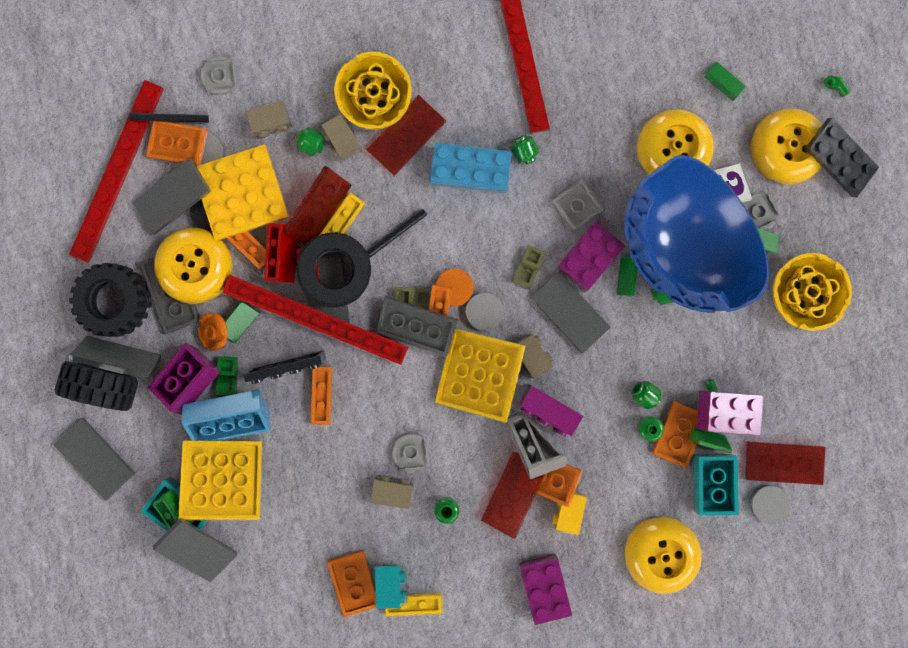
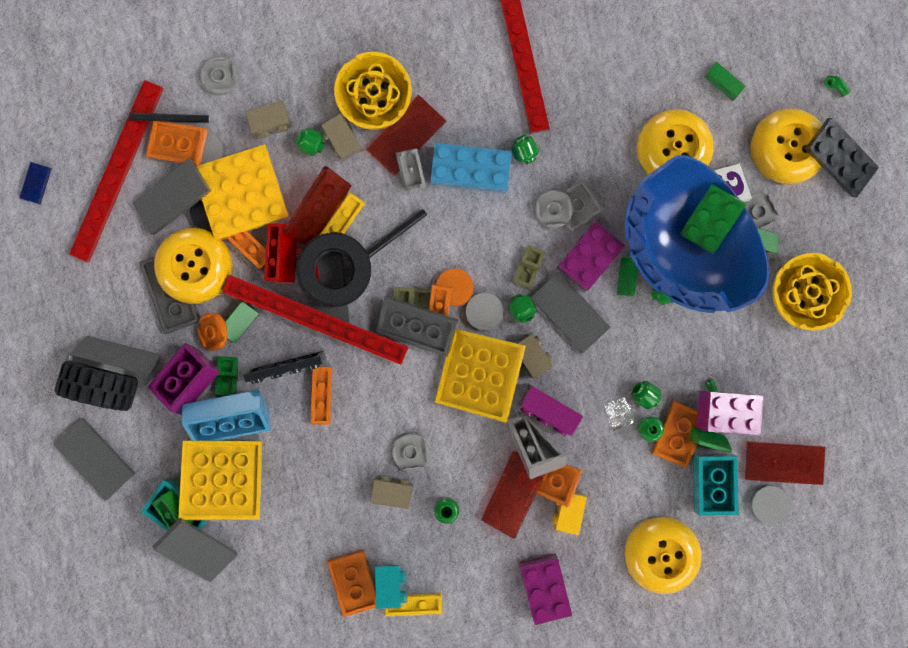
black tyre [69,263,151,337] -> none
none -> clear blue plate [19,162,52,205]
none -> light grey hinge [395,148,426,191]
none -> green head [508,294,537,323]
none -> light grey tile [535,190,574,228]
none -> clear brick [603,397,636,431]
none -> green plate [680,183,747,254]

